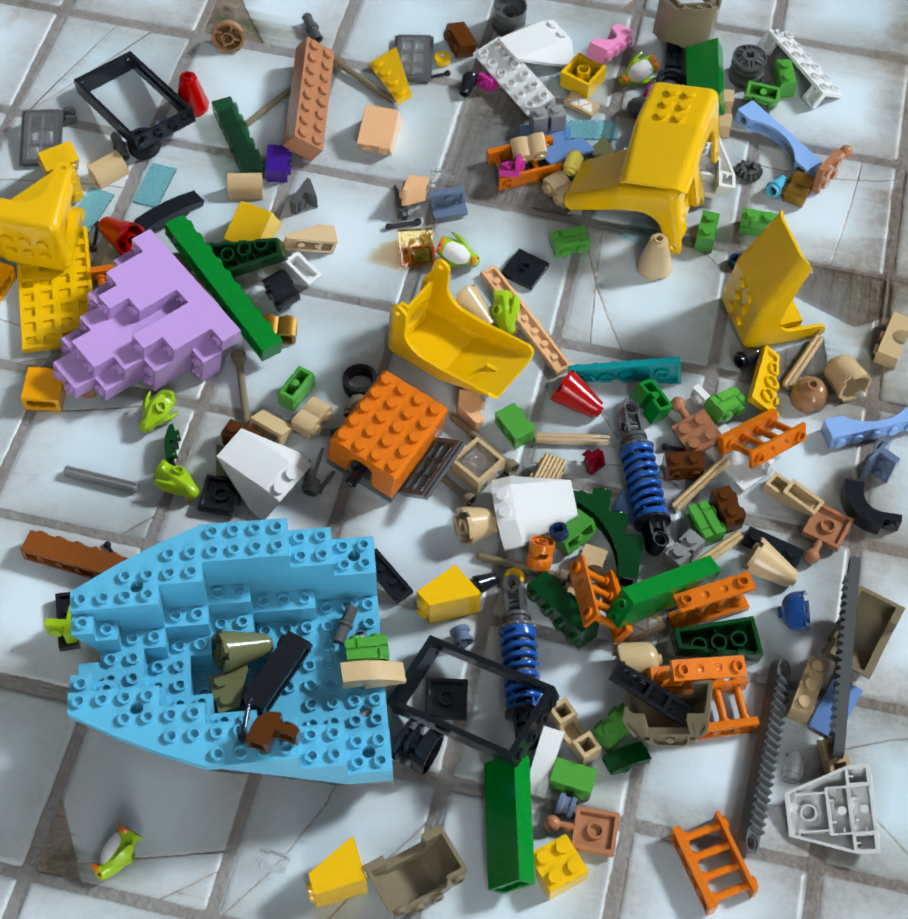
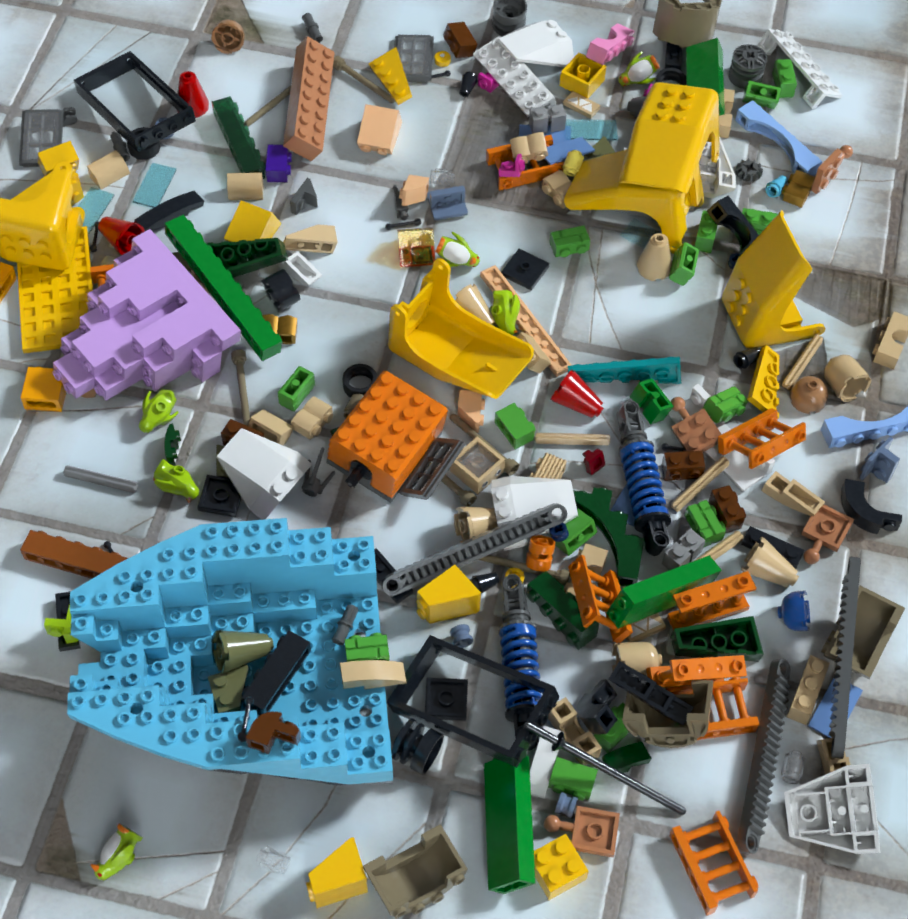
none -> dark grey gear [381,503,567,596]
none -> tan brick [517,332,551,374]
none -> black piece [524,720,686,815]
none -> black arch [576,679,618,735]
none -> bright green brick [669,242,699,286]
none -> black arch [707,195,759,256]

